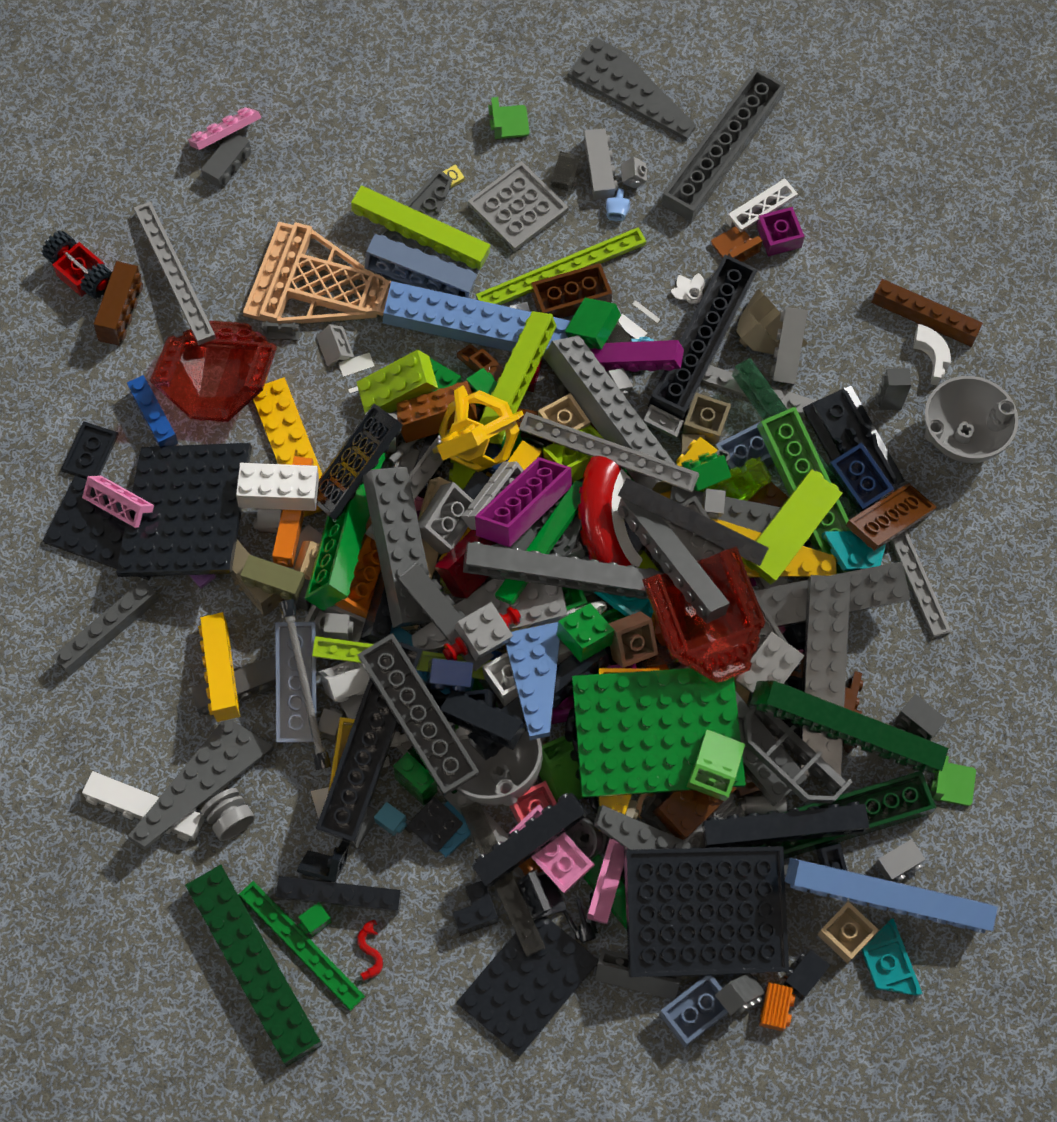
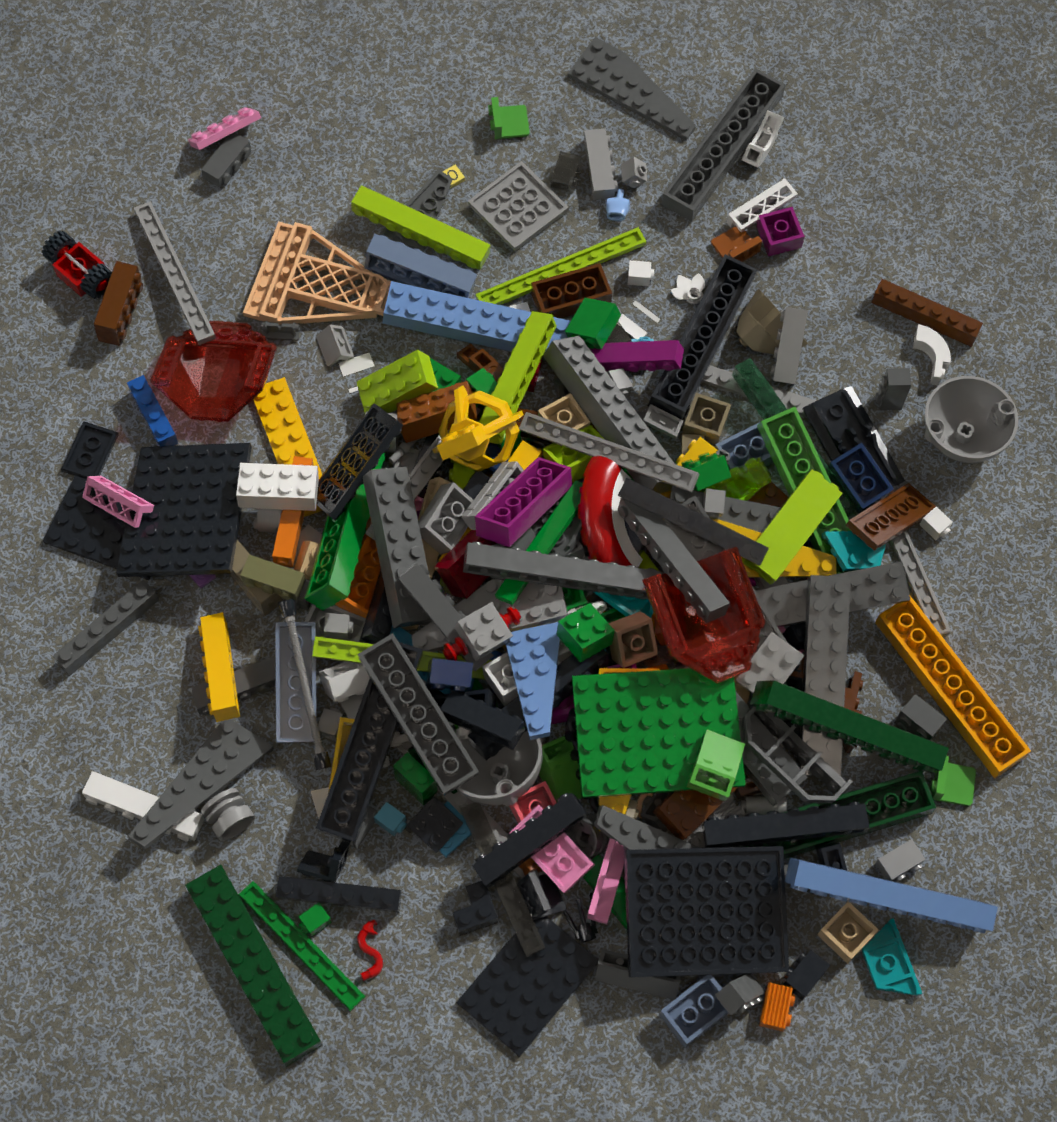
none -> white brick [628,260,654,286]
none -> white arch [742,110,784,167]
none -> light orange brick [875,596,1031,779]
none -> white brick [920,507,952,540]

